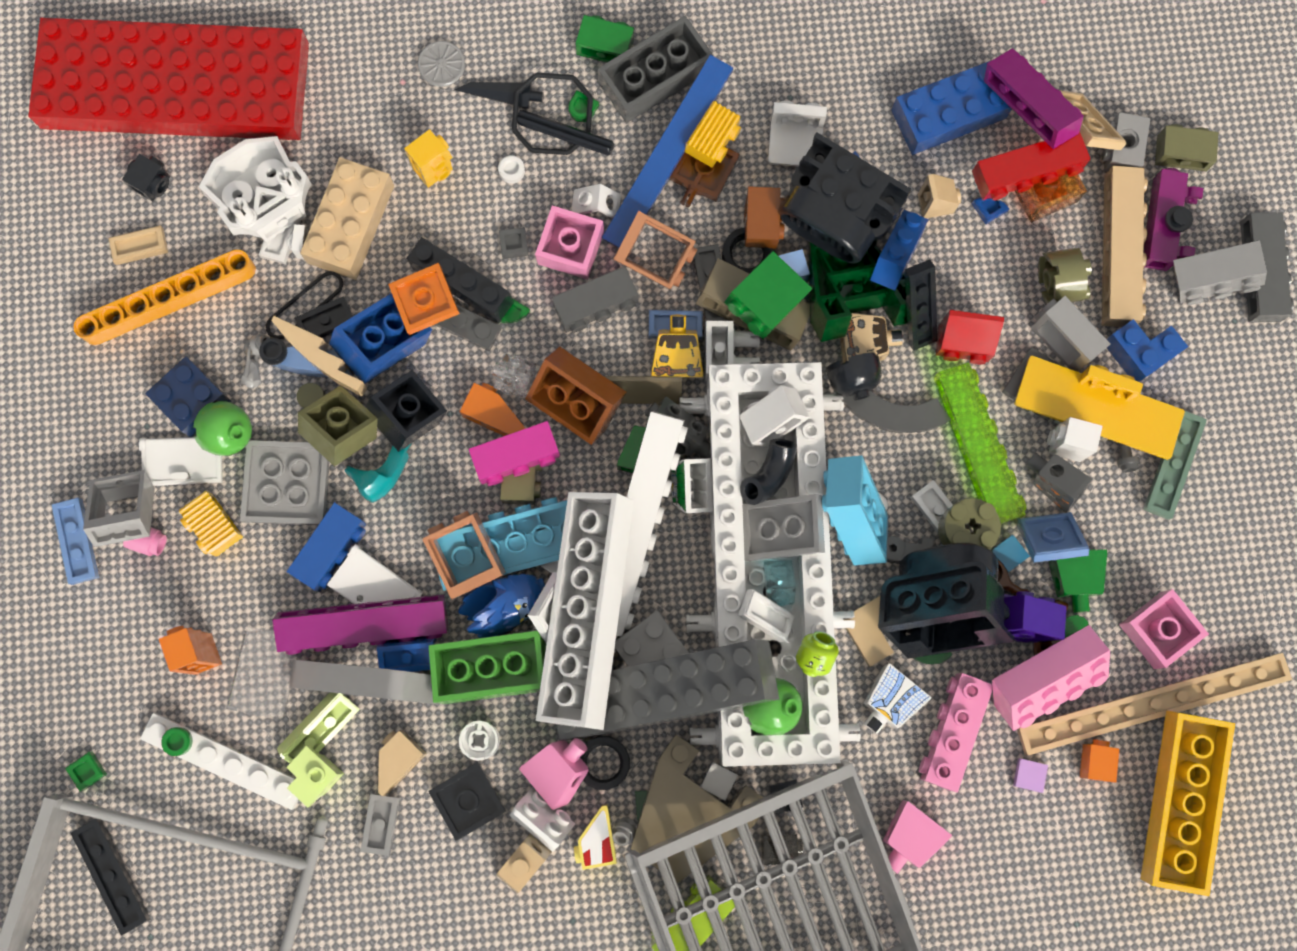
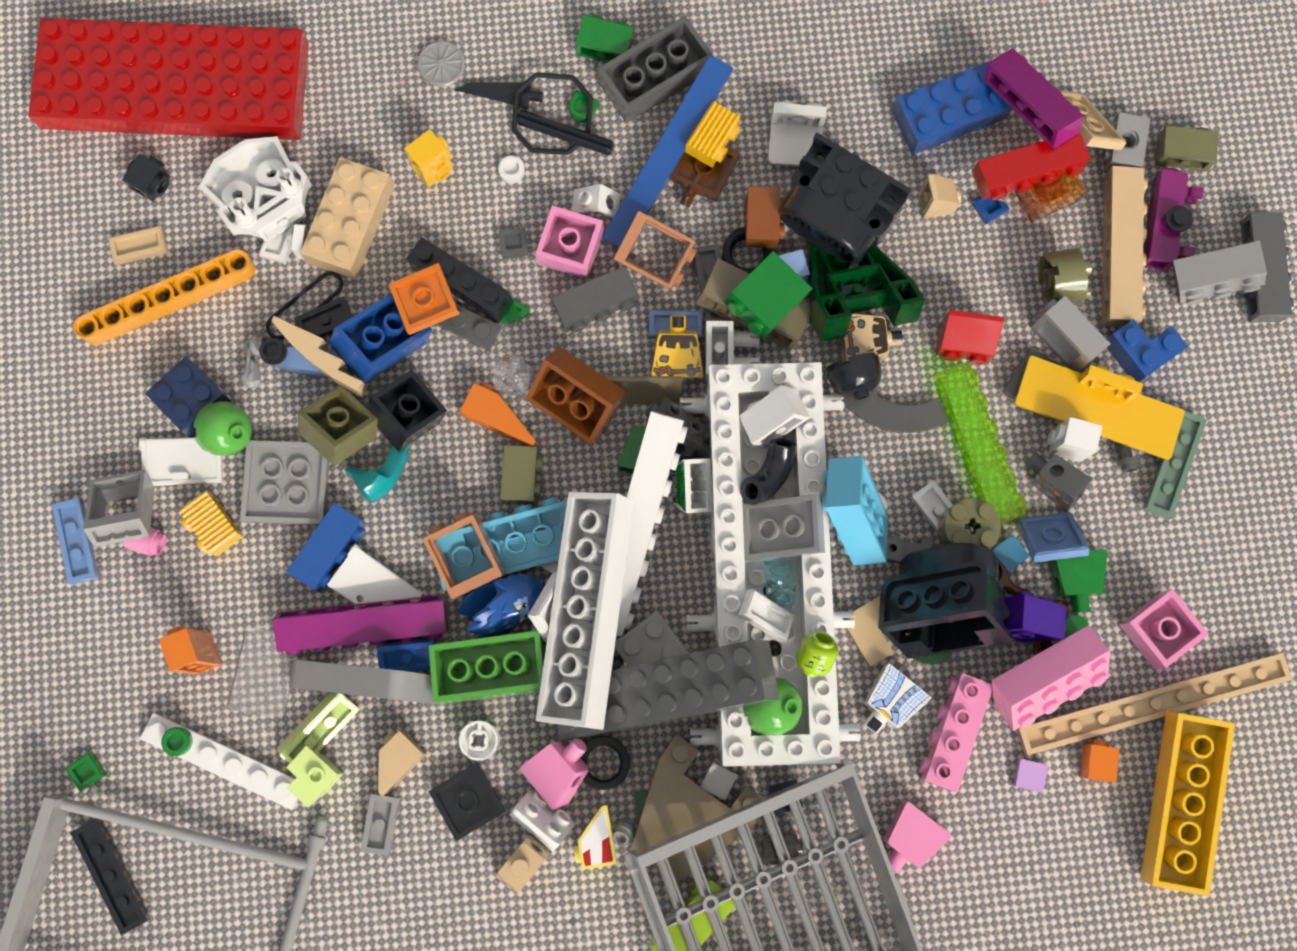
olive tile [297,383,325,408] -> none
dark pink brick [468,421,560,486] -> none
blue brick [870,209,929,291] -> none
black plate [905,259,938,351] -> none

